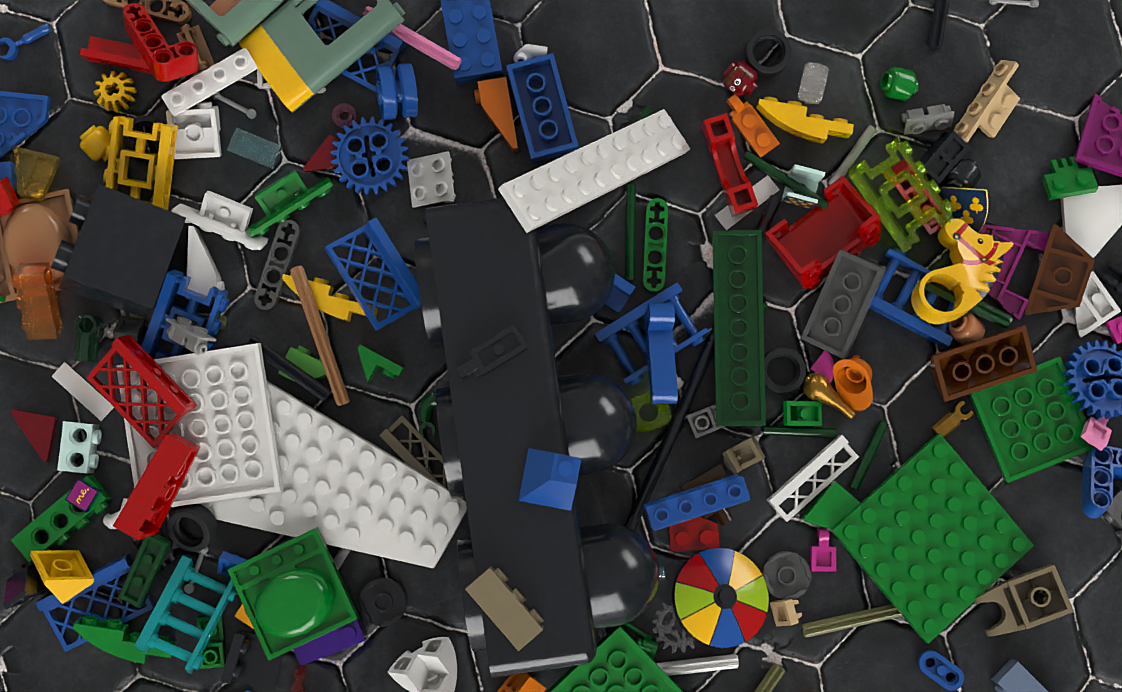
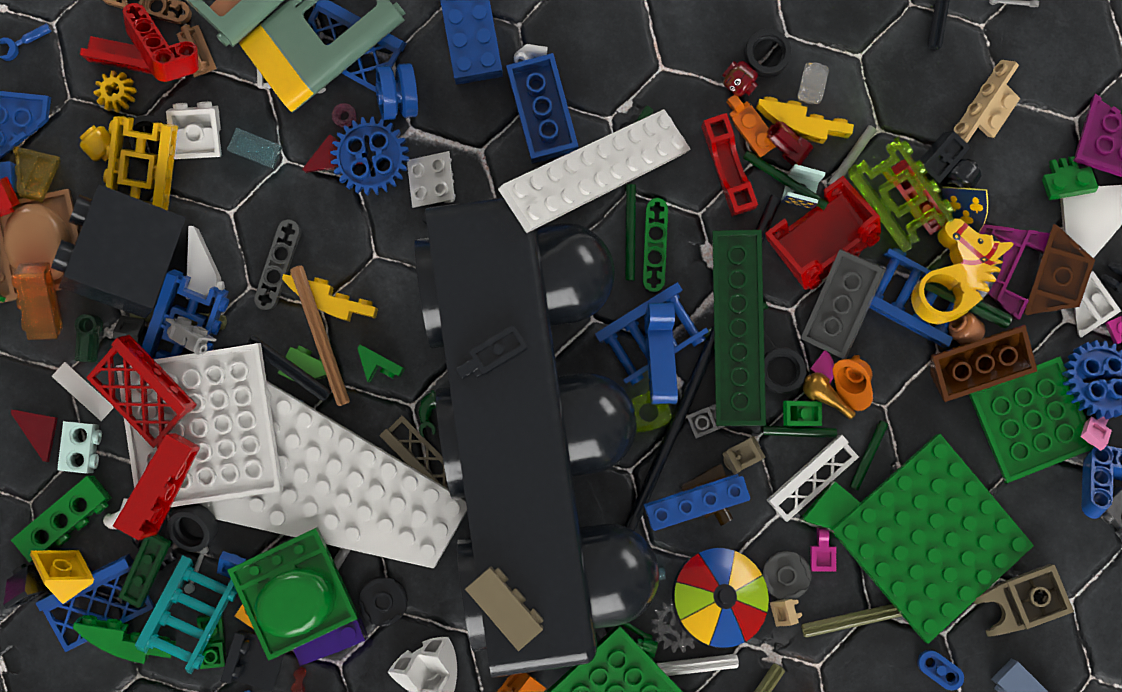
magenta tile [65,478,101,512] -> none
white bracket [162,48,257,116] -> none
white bracket [171,191,268,250] -> none
light grey hinge [211,91,257,119] -> none
green bracket [247,170,333,237] -> none
blue fence [324,218,422,331] -> none
bright pink axle [362,6,462,70] -> none
orange slope [474,77,518,153] -> none
blue slope [518,448,582,511] -> none
blue panel [605,274,635,312] -> none
red wing [669,516,719,551] -> none
white sticker [715,175,779,230] -> none
green head [880,67,919,101] -> none
light grey hinge [901,104,954,135] -> none
pearl gold bar [931,401,974,438] -> none
none -> dark red piece [767,121,814,166]

